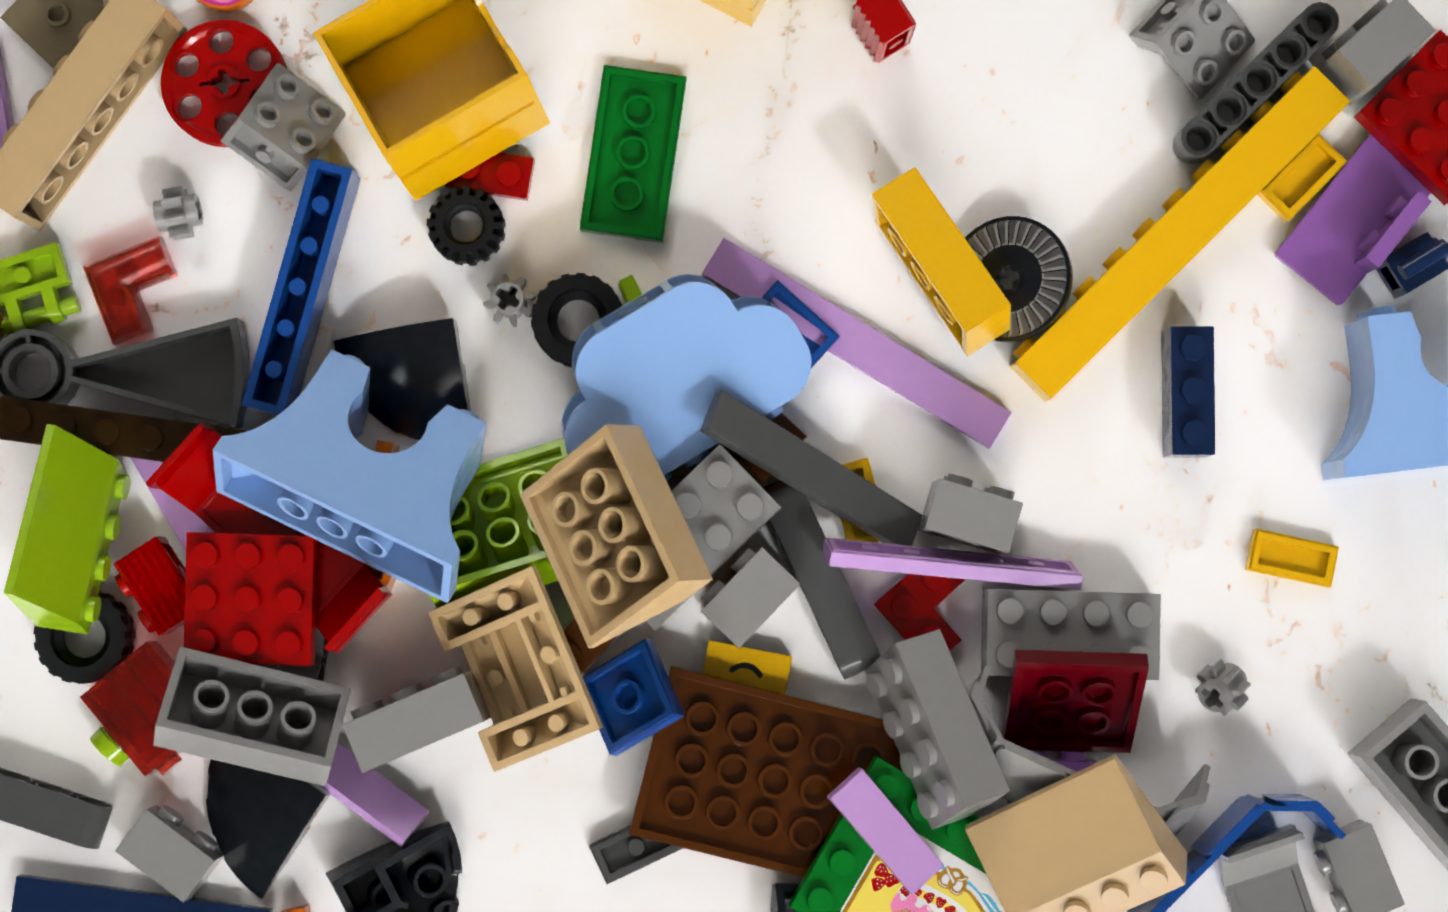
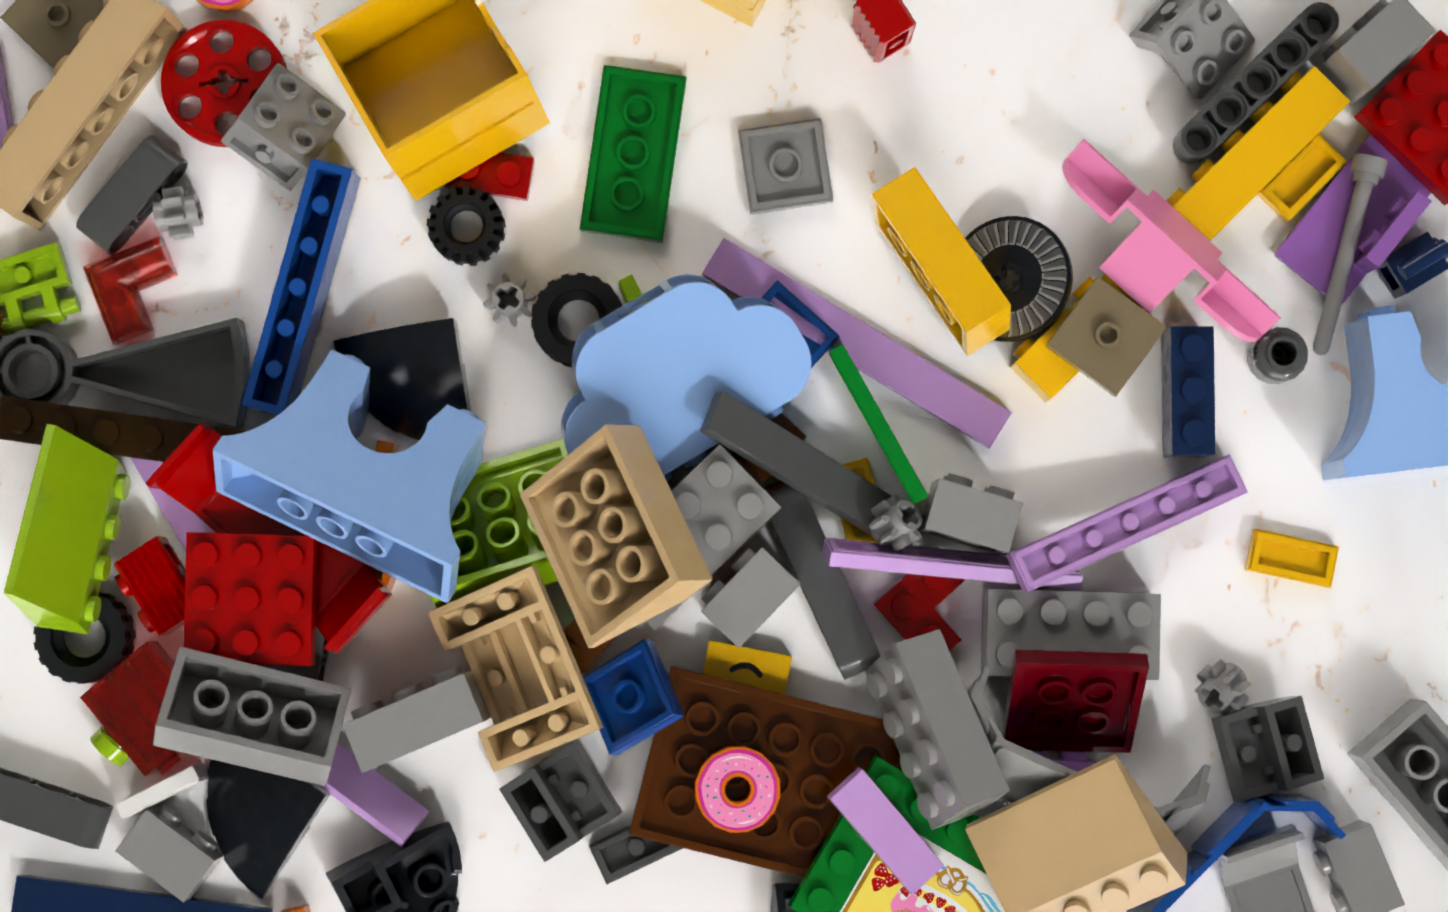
none -> dark grey beam [76,135,188,255]
none -> white tile [116,762,209,819]
none -> dark grey brick [499,739,623,863]
none -> tile [694,746,780,833]
none -> light grey tile [738,118,834,215]
none -> green tile [828,342,929,504]
none -> light grey gear [869,494,923,552]
none -> lavender tile [1006,454,1248,594]
none -> dark tan plate [1045,276,1167,397]
none -> bright pink piece [1062,139,1281,342]
none -> dark grey brick [1211,695,1324,802]
none -> dark grey head [1247,327,1308,384]
none -> light grey piece [1313,154,1388,355]

